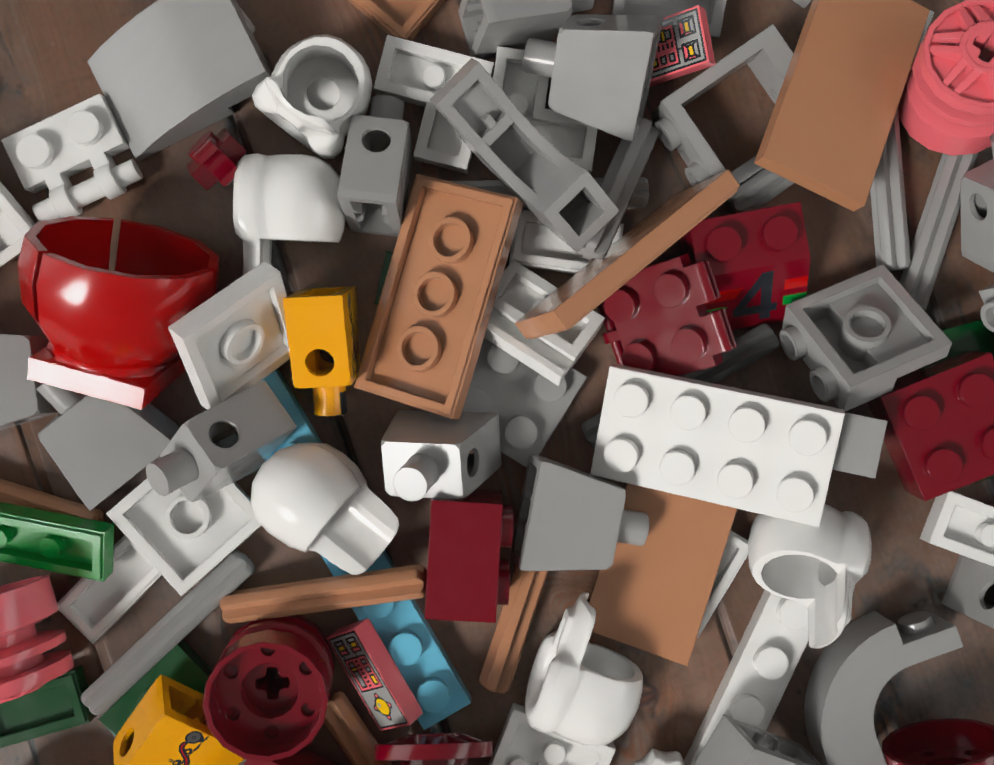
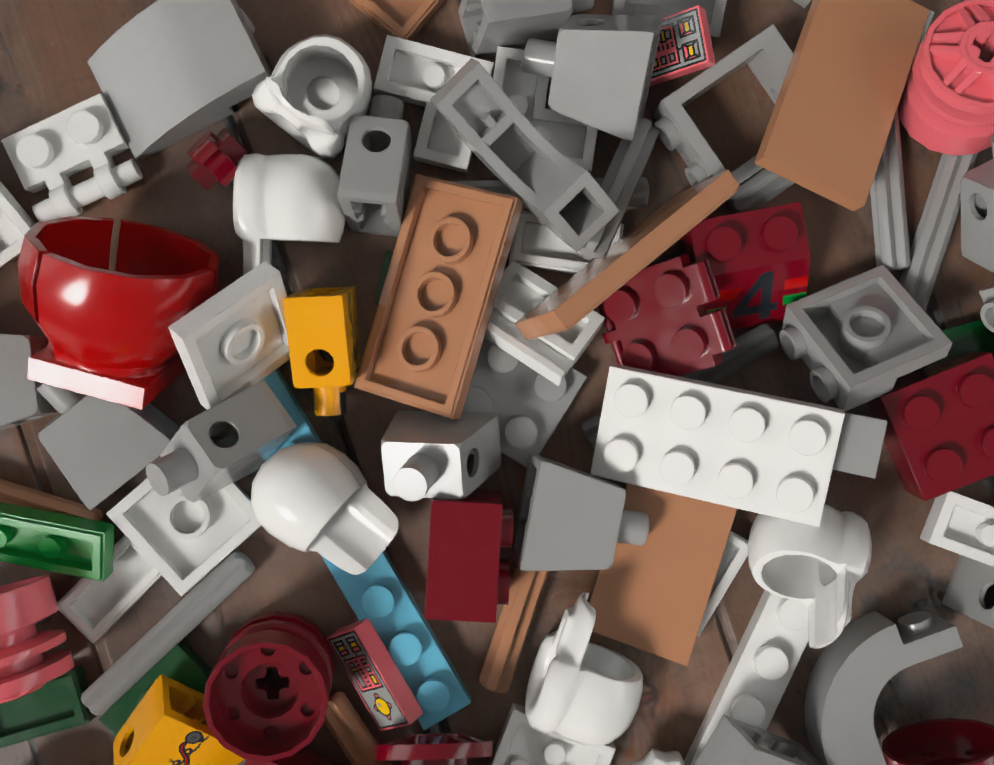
nougat axle [220,564,427,624] -> none

